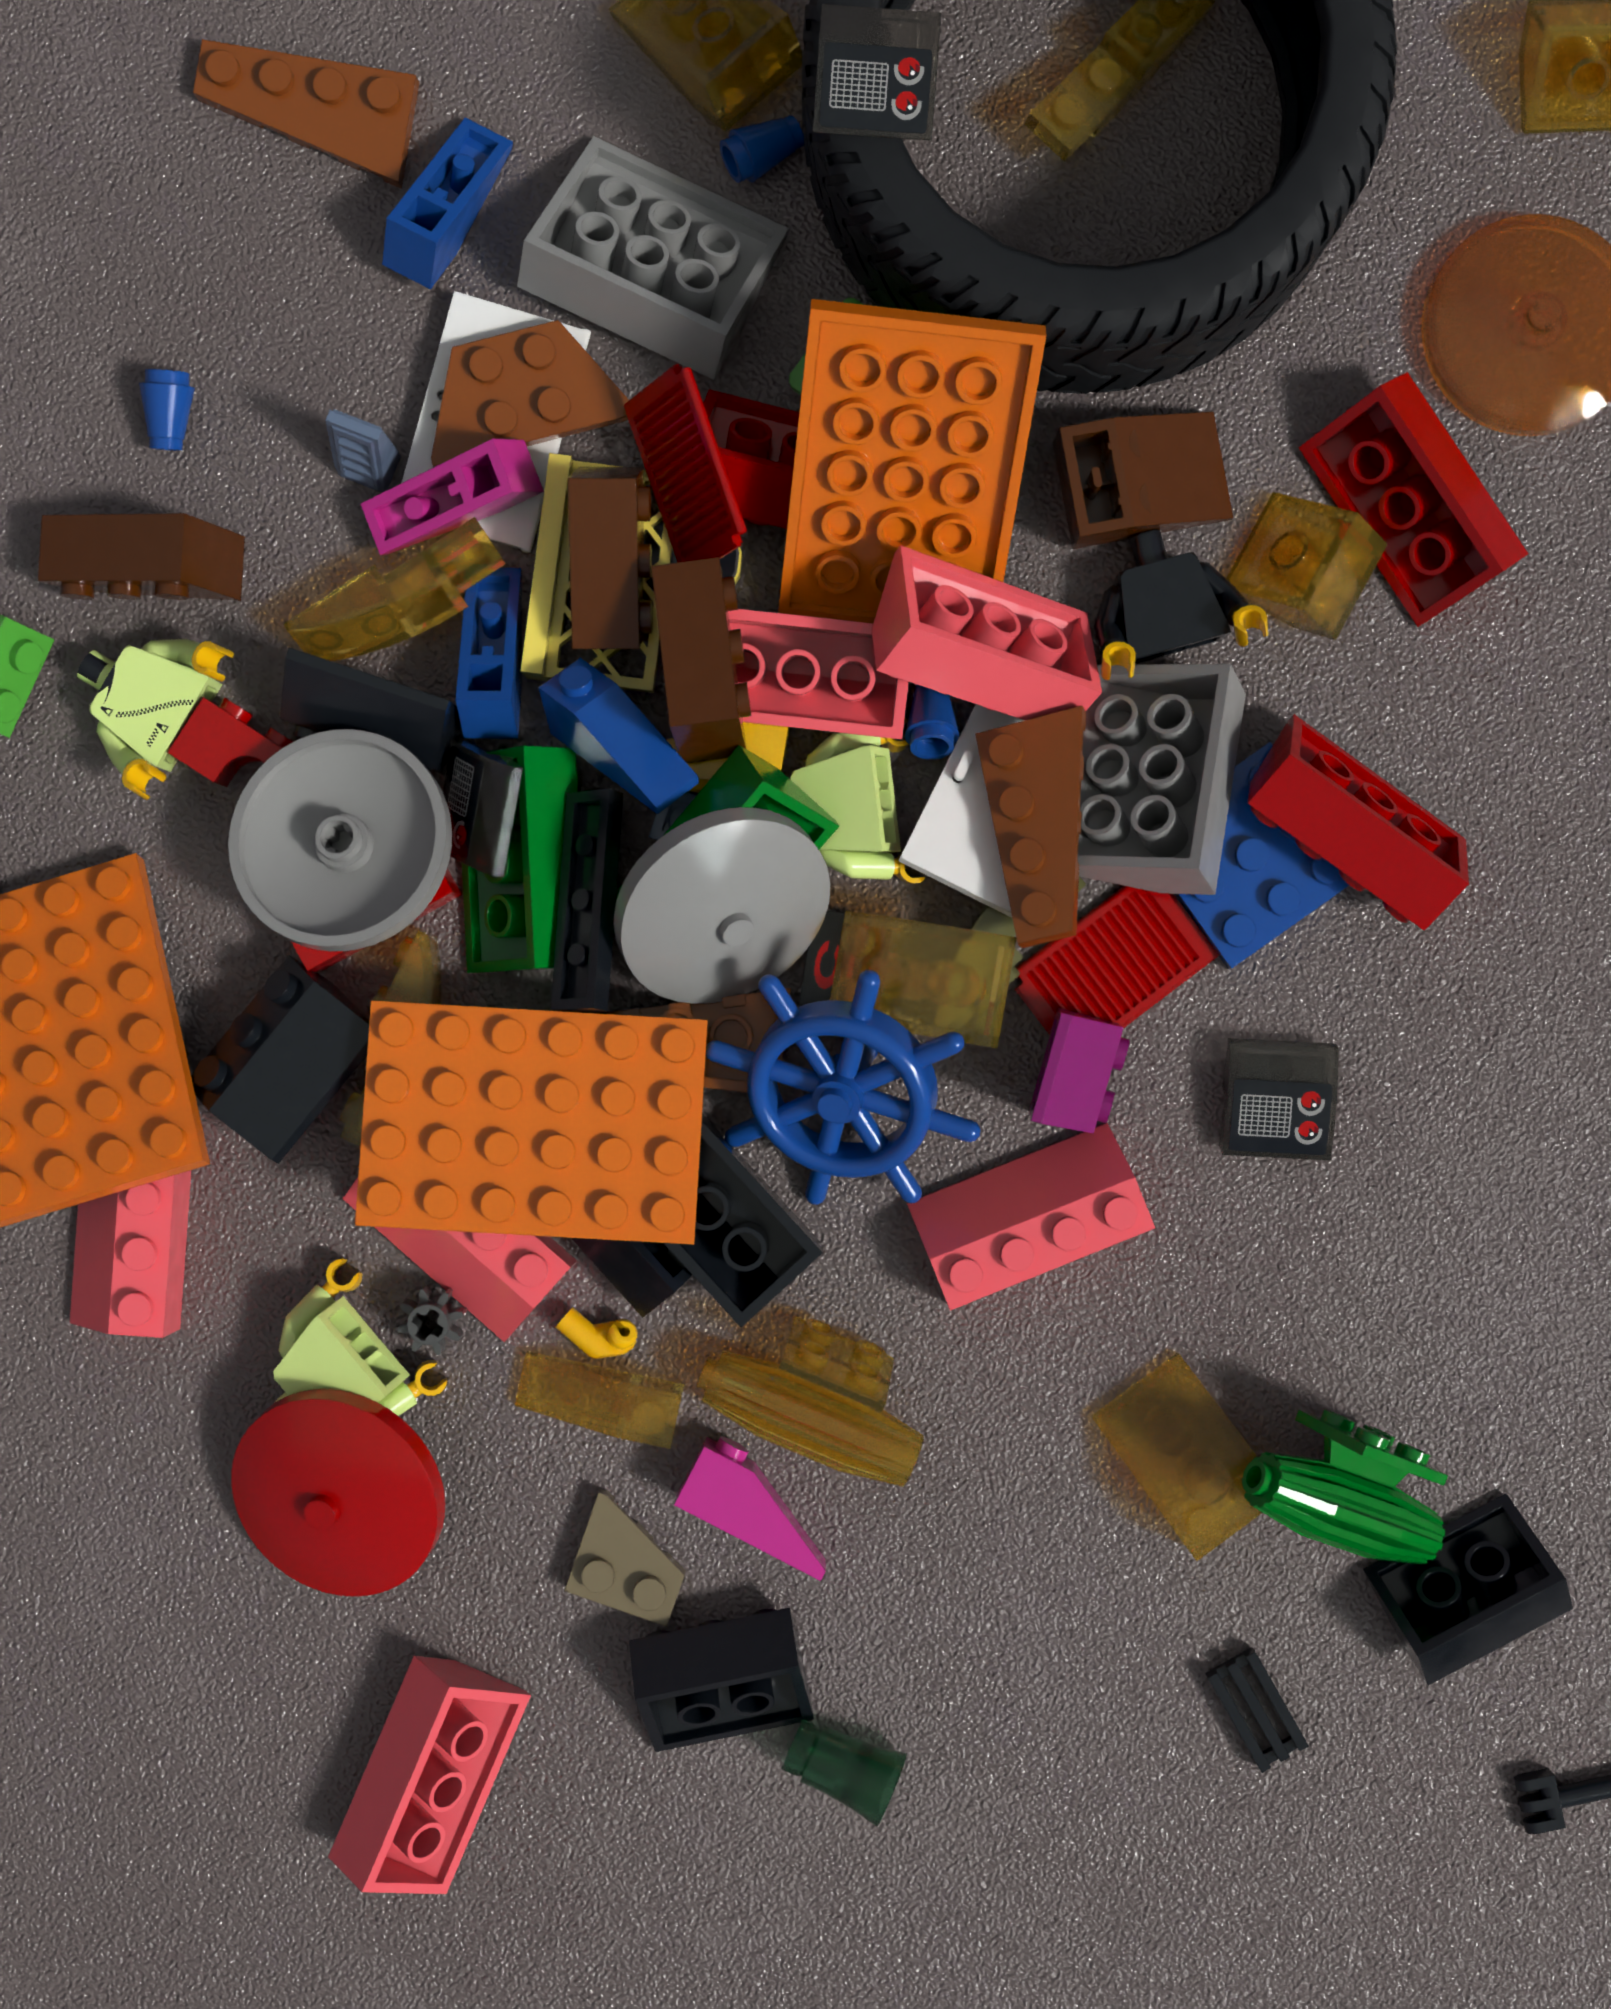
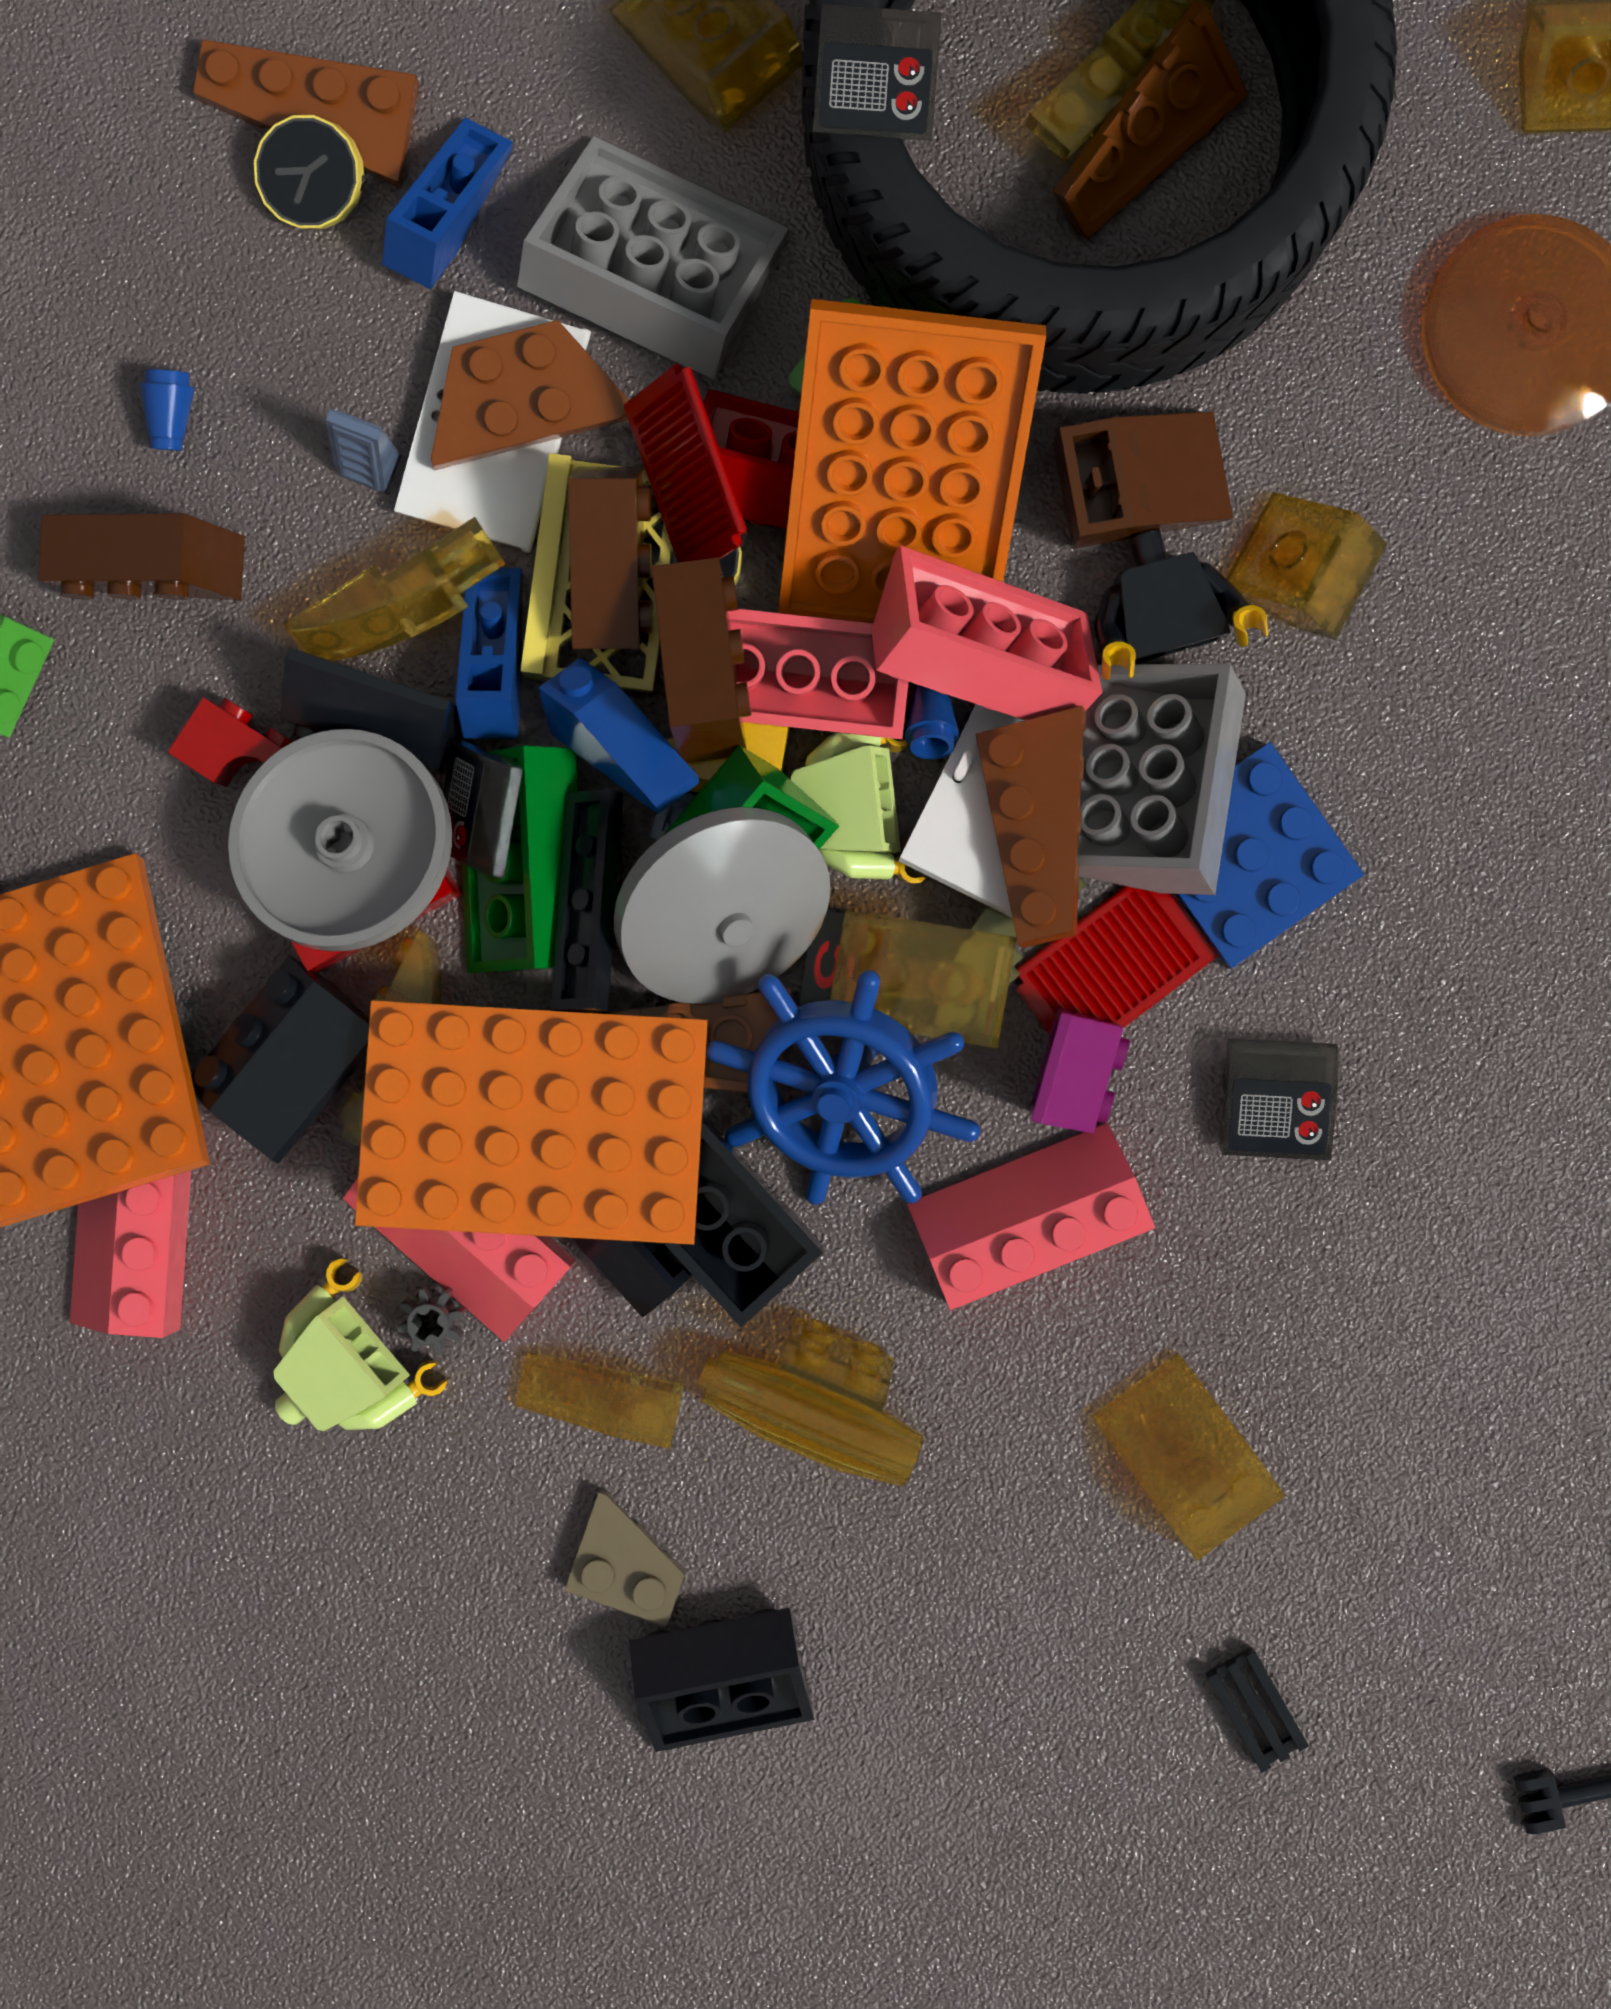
yellowish green torso [77,639,234,800] -> none
red dish [231,1389,445,1597] -> none
coral slope [328,1656,531,1894] -> none
dark pink slope [360,439,544,555] -> none
yellow arm [555,1307,638,1359] -> none
dark pink slope [674,1436,826,1581] -> none
blue cone [720,115,804,183] -> none
clear green plant [781,1719,907,1827] -> none
green plate [1242,1409,1448,1564] -> none
red slope [1248,714,1469,931] -> none
red slope [1298,372,1529,627] -> none
black slope [1363,1493,1573,1685] -> none
none -> black tile [254,115,364,229]
none -> dark orange wing [1053,0,1249,239]

